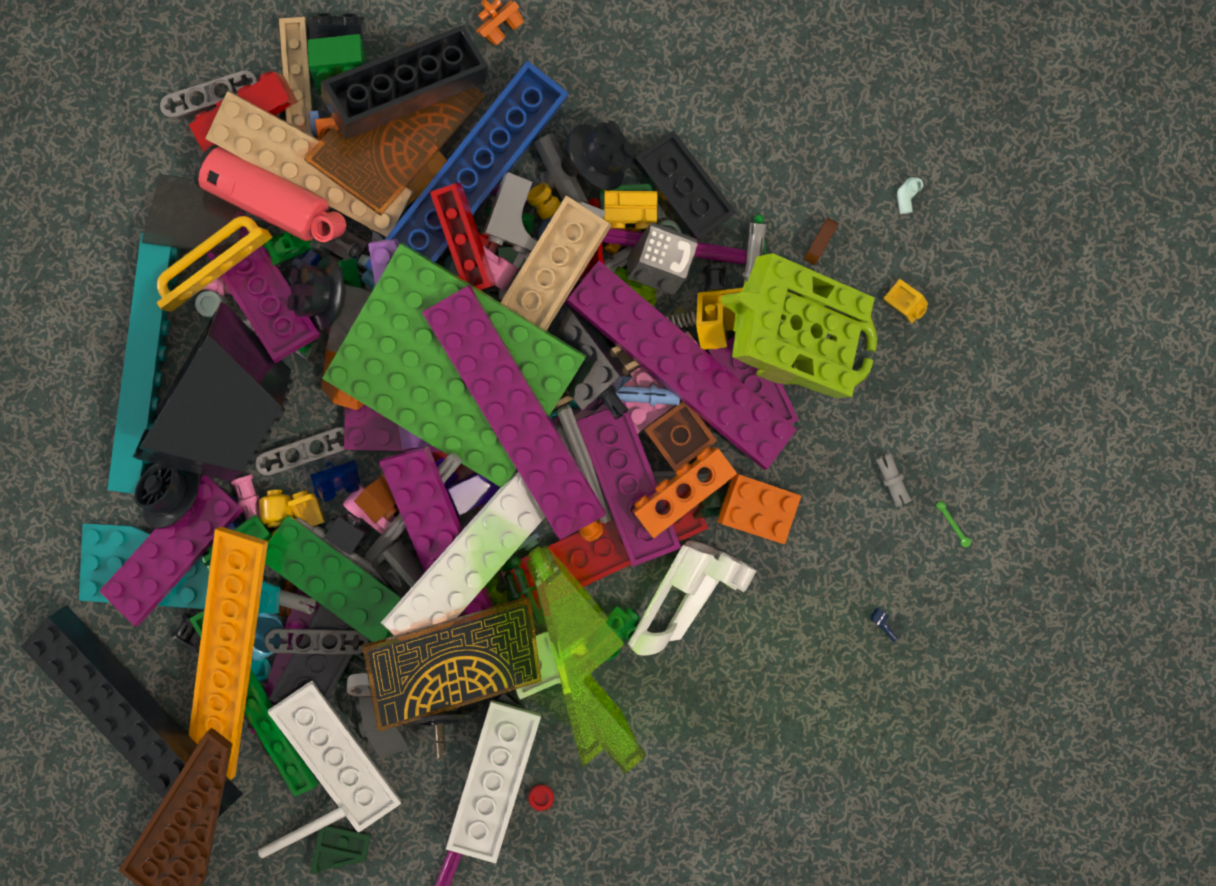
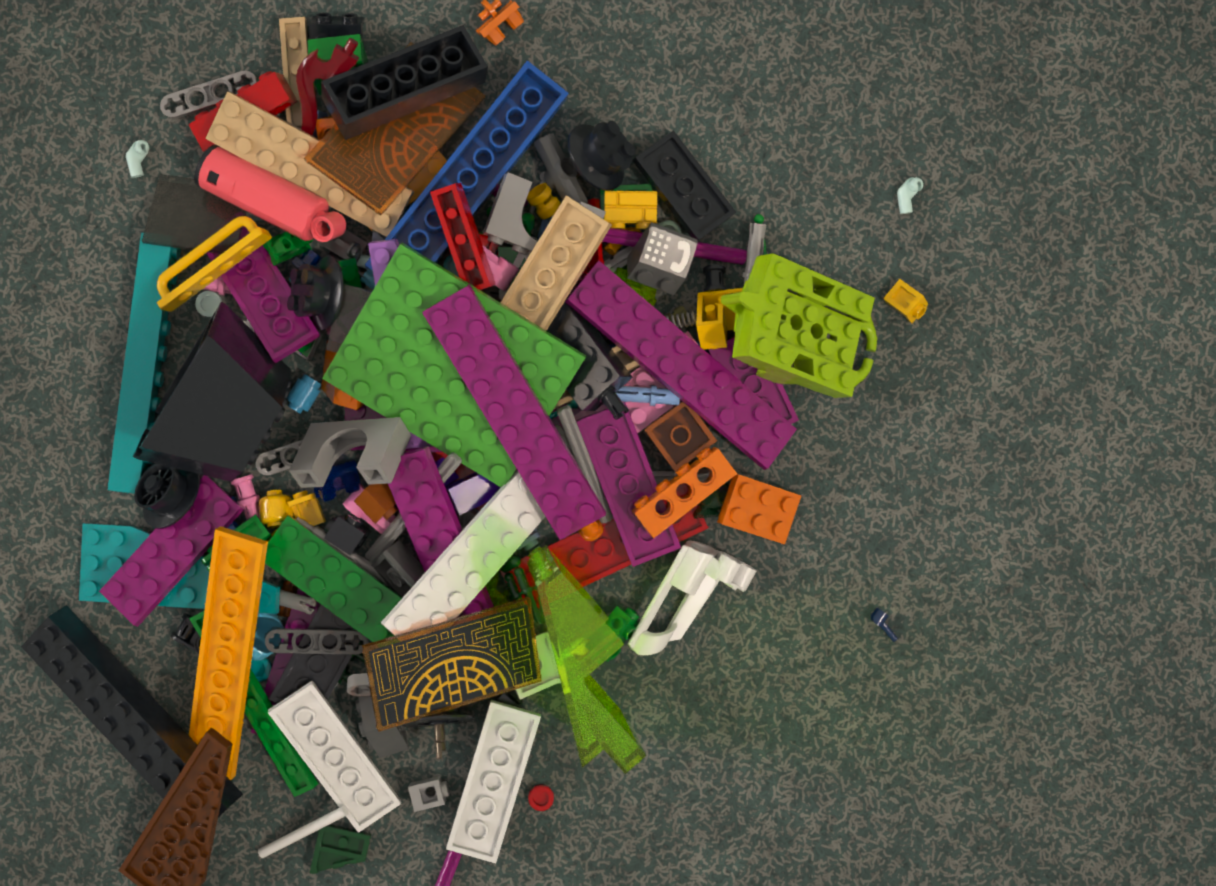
reddish brown beam [803,217,839,266] -> none
light grey pin [876,453,911,507] -> none
bright green hinge [936,501,971,547] -> none
none -> light aqua arm [126,140,149,178]
none -> dark azure brick [287,374,322,414]
none -> light grey arch [289,417,411,488]
none -> dark red piece [296,38,359,135]
none -> light grey brick [408,776,450,812]

